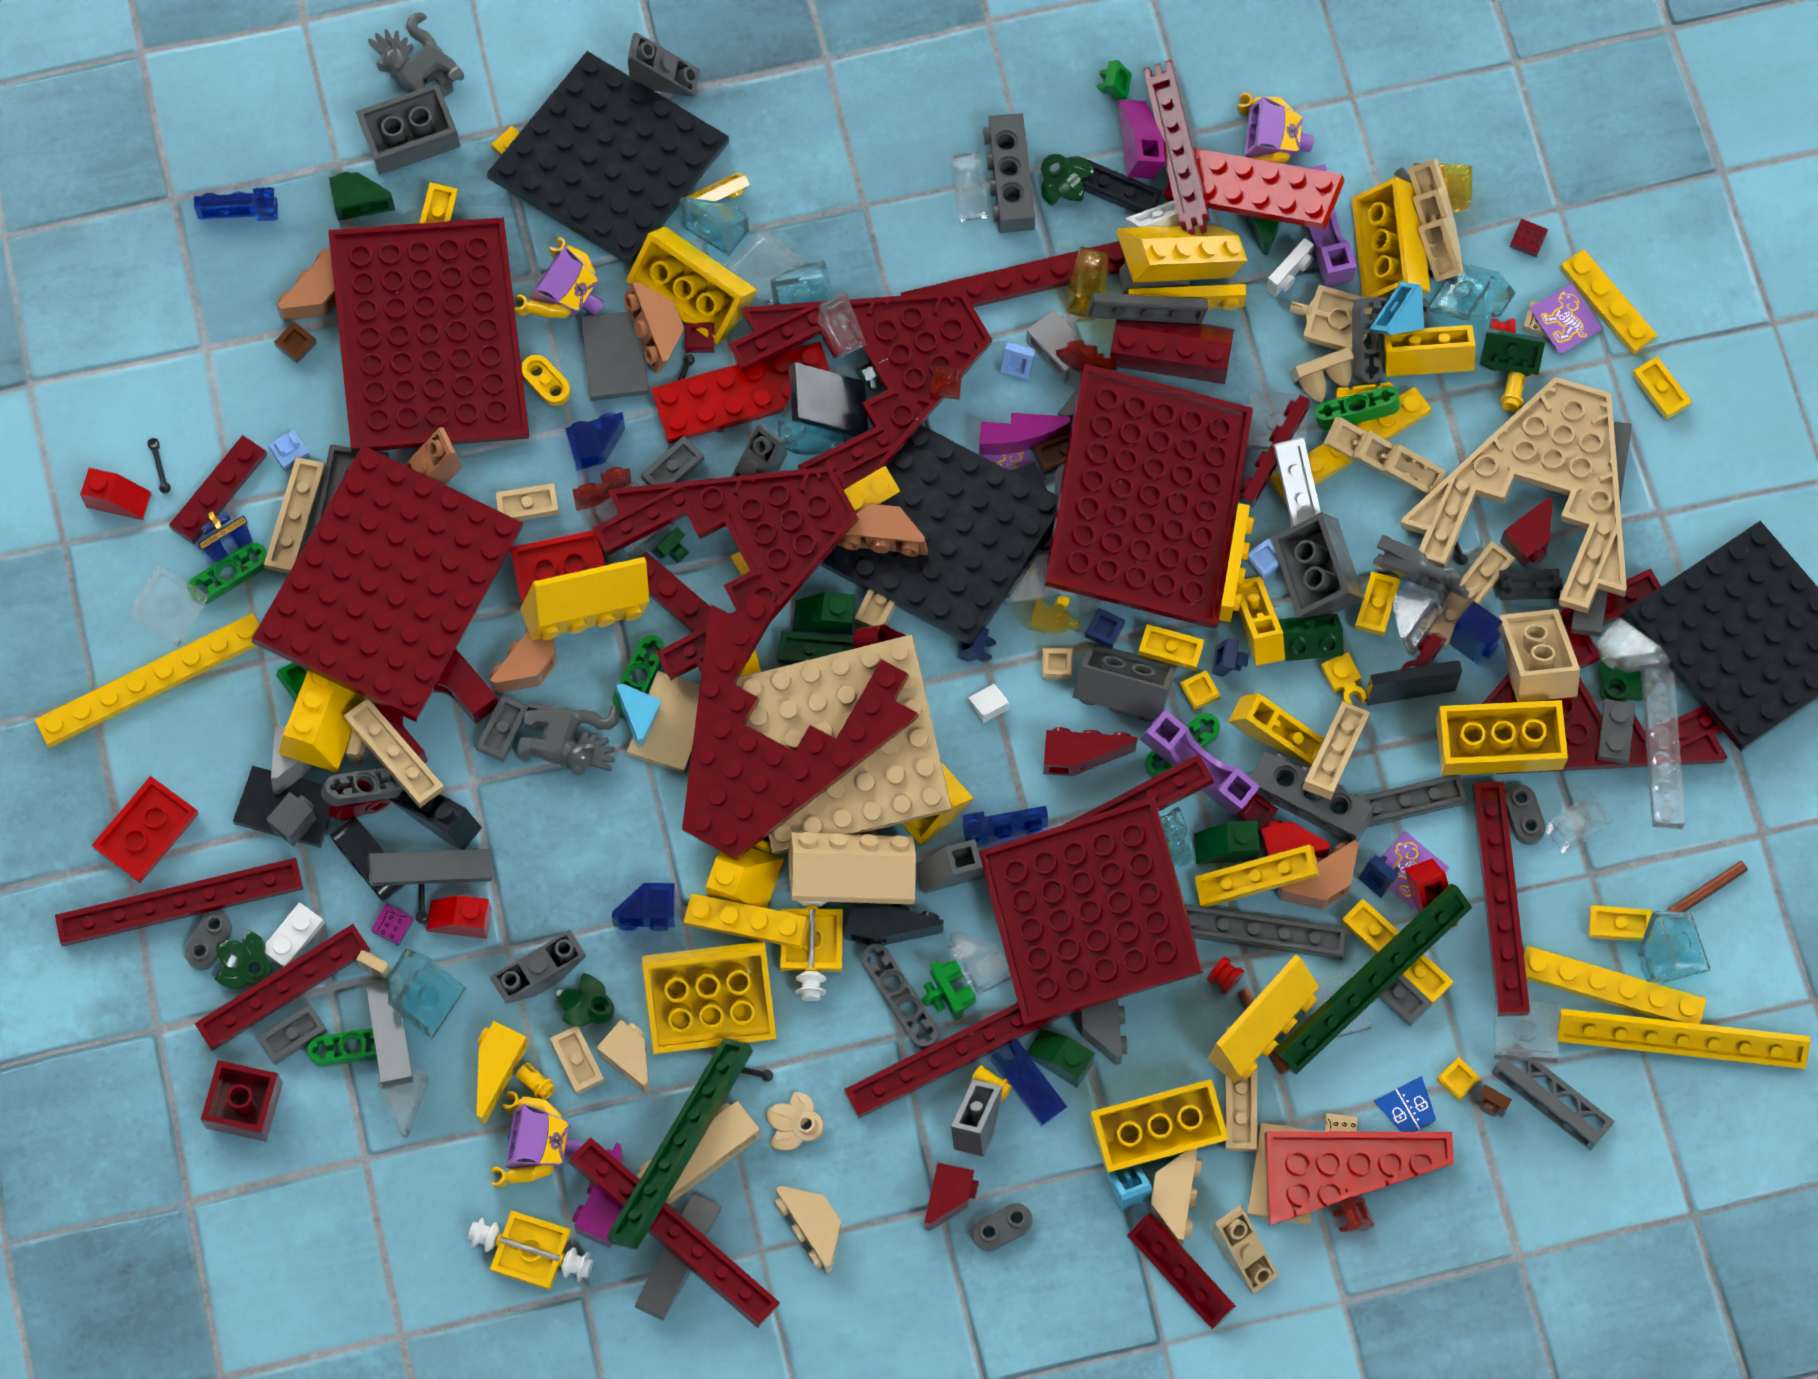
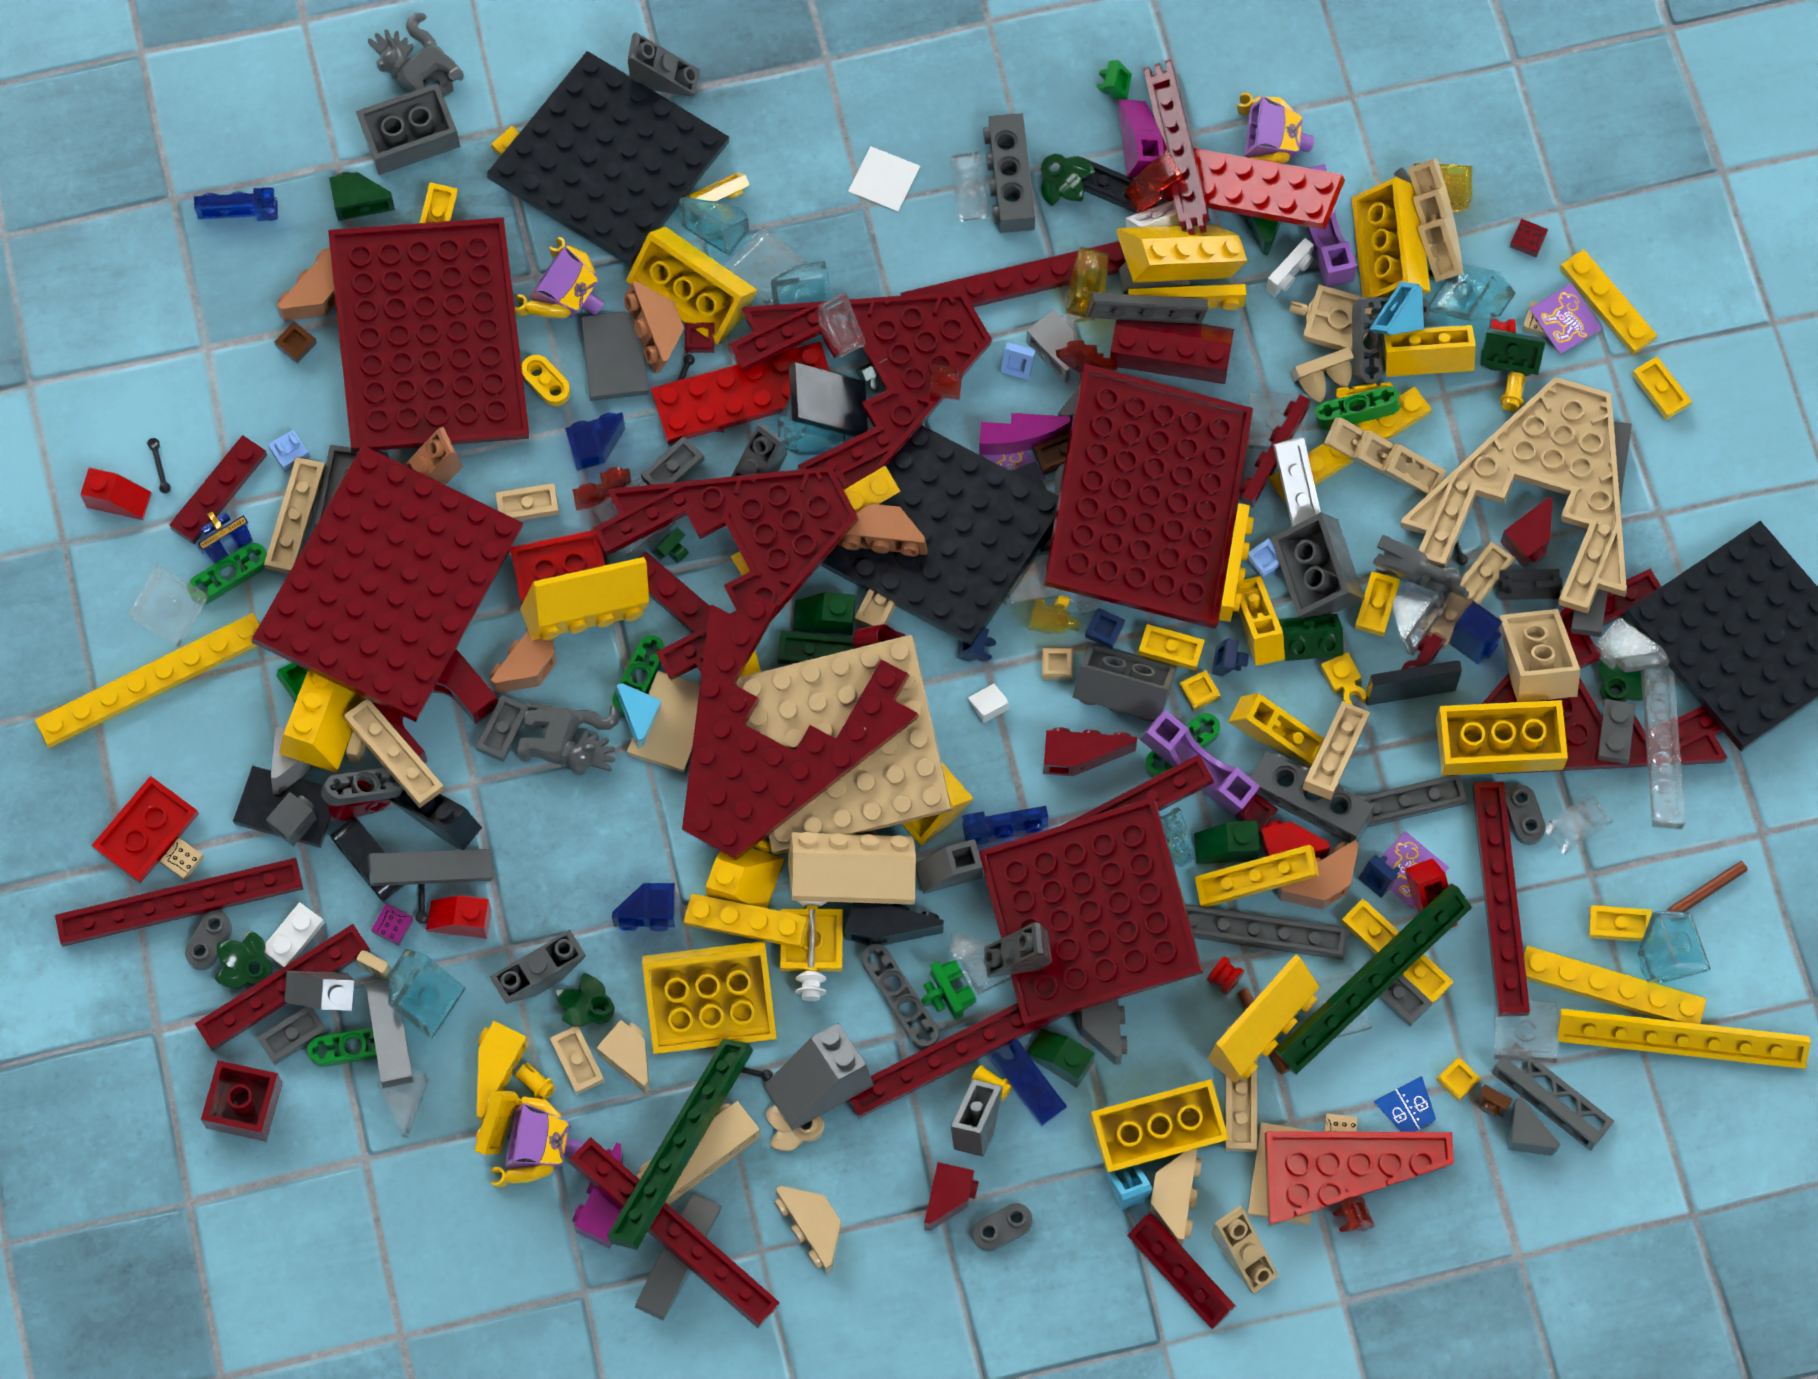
yellow plate [468,1210,593,1291] -> none
none -> tan tile [160,838,204,881]
none -> dark grey slope [284,971,354,1011]
none -> yellow plate [474,1091,518,1155]
none -> dark grey slope [764,1023,874,1131]
none -> white sticker [848,146,920,211]
none -> dark grey slope [984,923,1052,977]
none -> clear red slope [1125,151,1183,214]
none -> dark grey slope [1508,1096,1561,1156]

